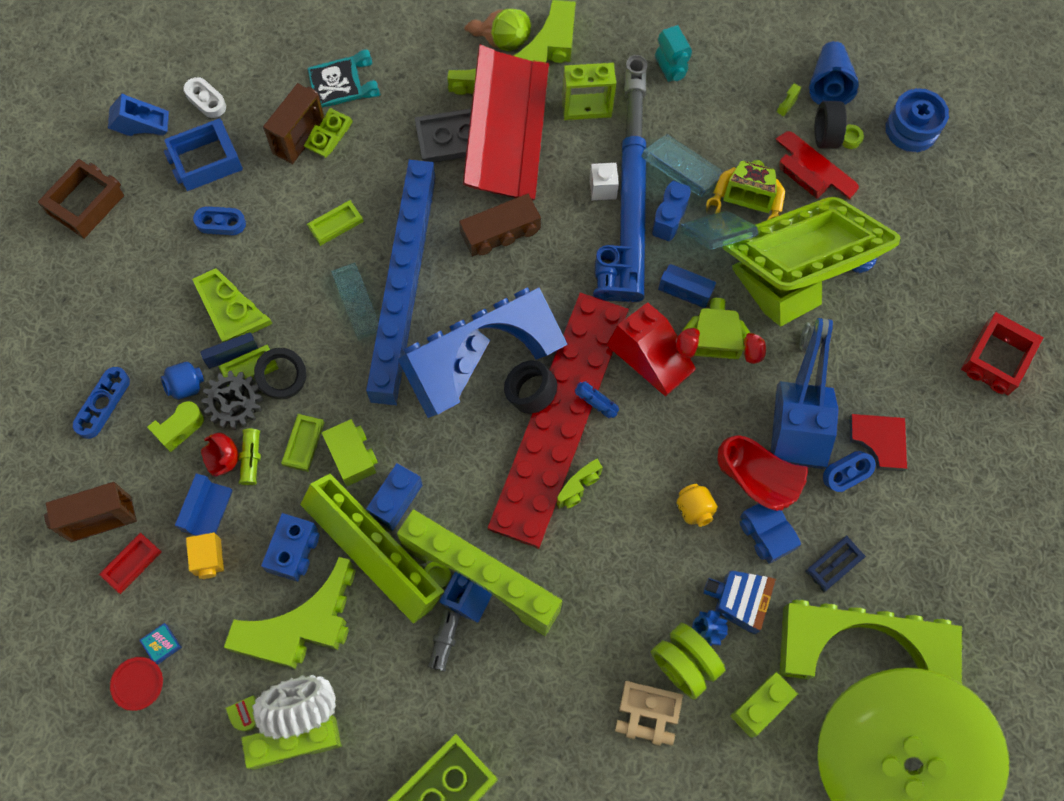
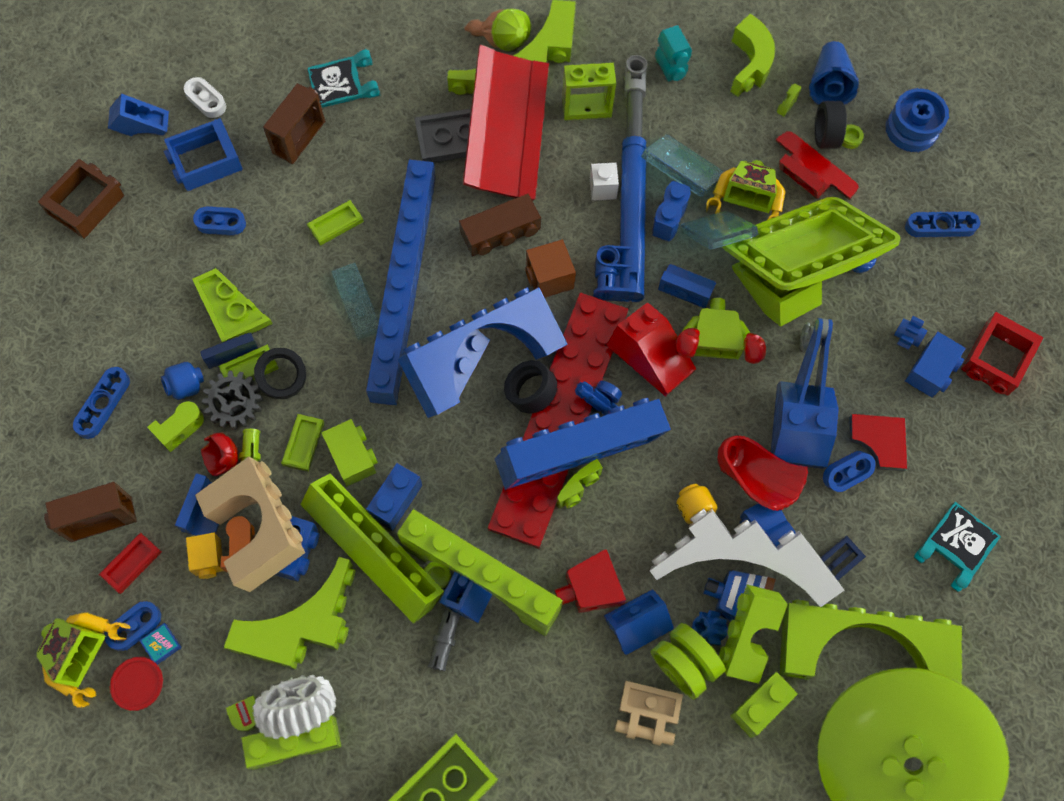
lime slope [304,108,353,158] -> none
none -> torso [37,613,131,707]
none -> blue plate [105,601,161,651]
none -> tan arch [195,457,305,592]
none -> orange leg [220,516,255,572]
none -> blue brick [494,398,671,490]
none -> dark orange head [525,239,576,298]
none -> red torso [554,549,626,613]
none -> blue tile [595,381,622,403]
none -> blue panel [604,589,674,655]
none -> white arch [650,509,844,607]
none -> lime arch [719,584,788,684]
none -> lime arch [730,14,775,97]
none -> blue gear [894,316,928,350]
none -> blue beam [905,211,980,237]
none -> blue brick [905,332,966,398]
none -> flag [914,502,1001,592]

